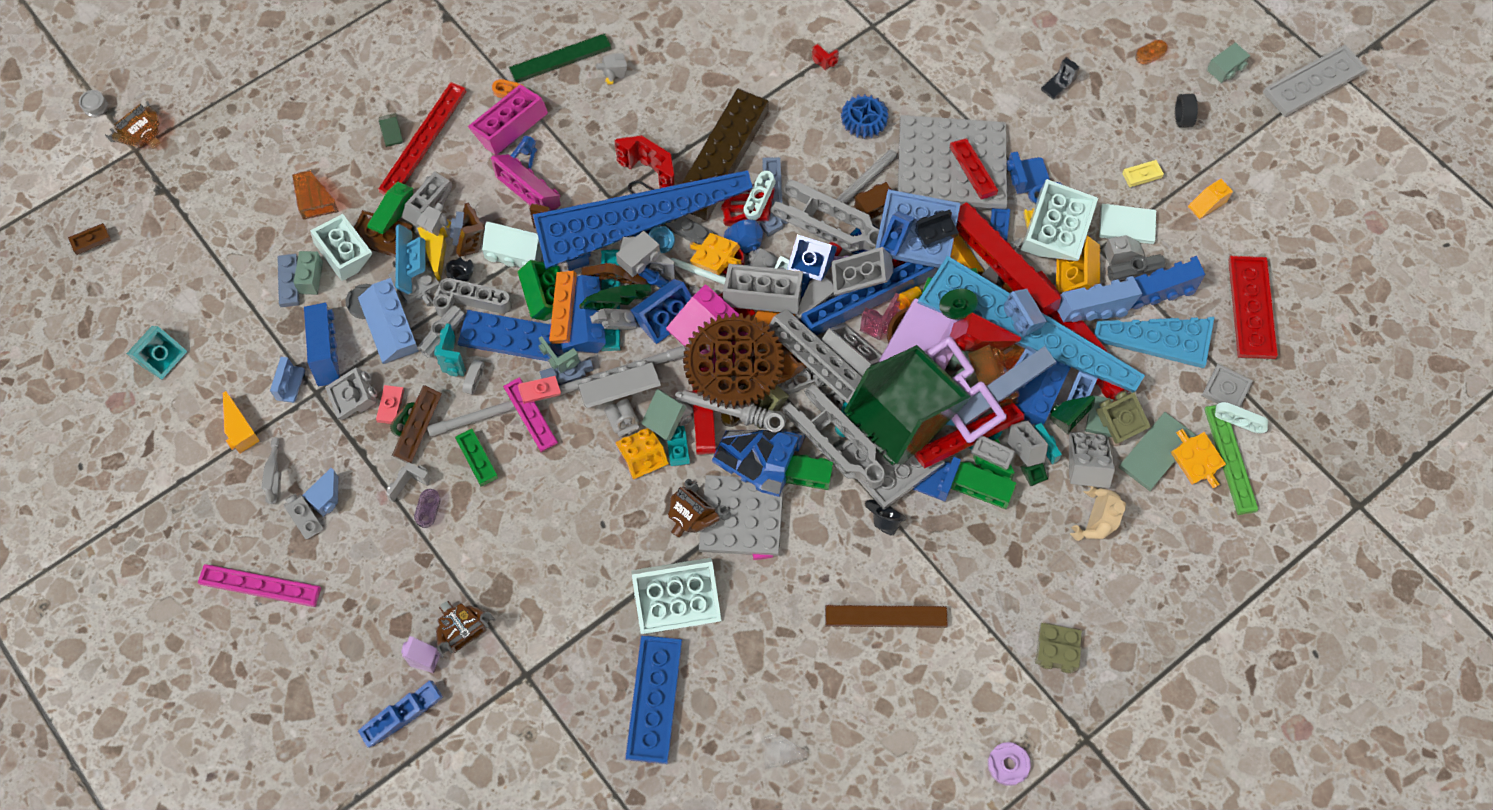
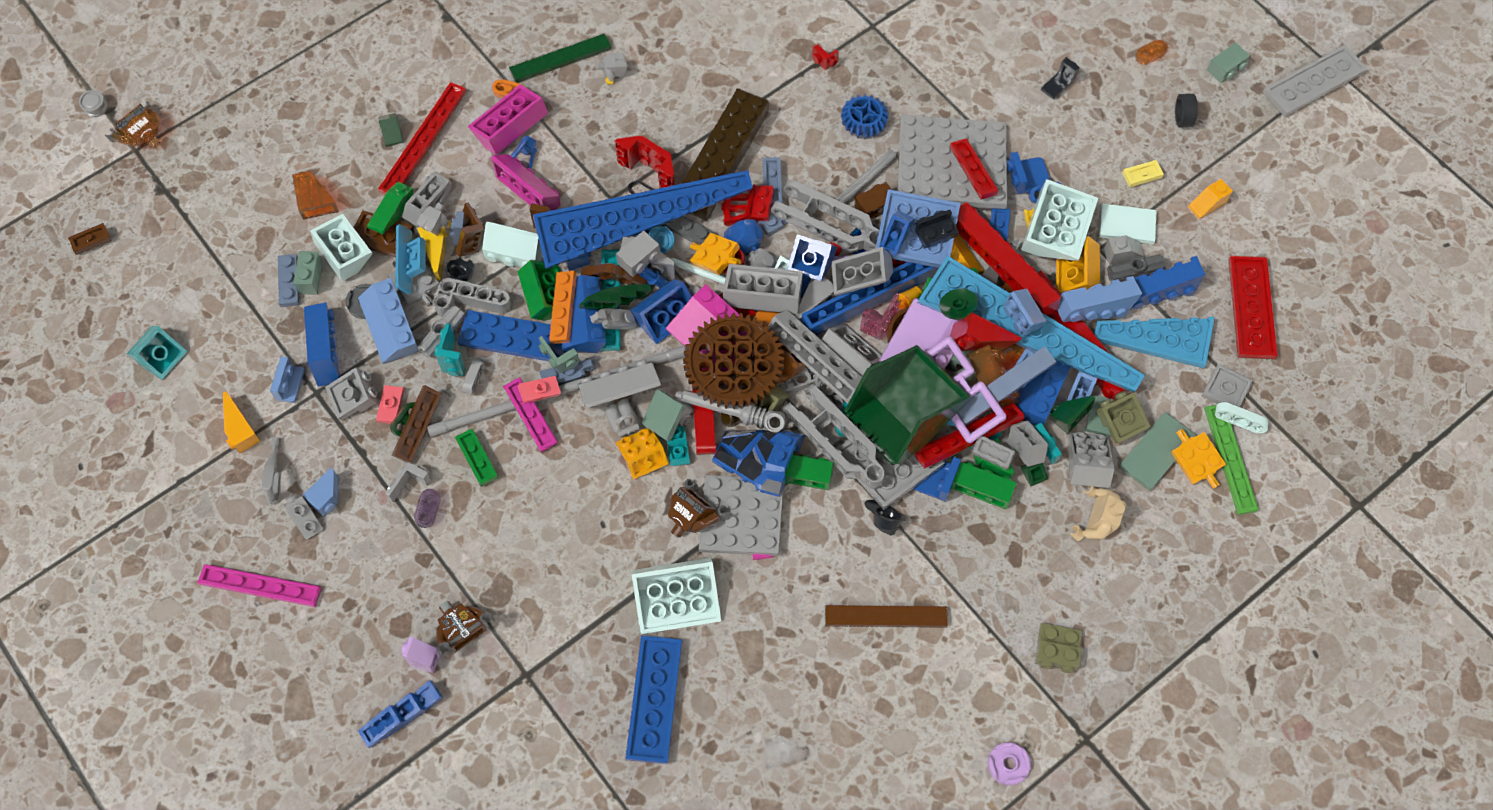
light aqua beam [744,171,775,220] -> none

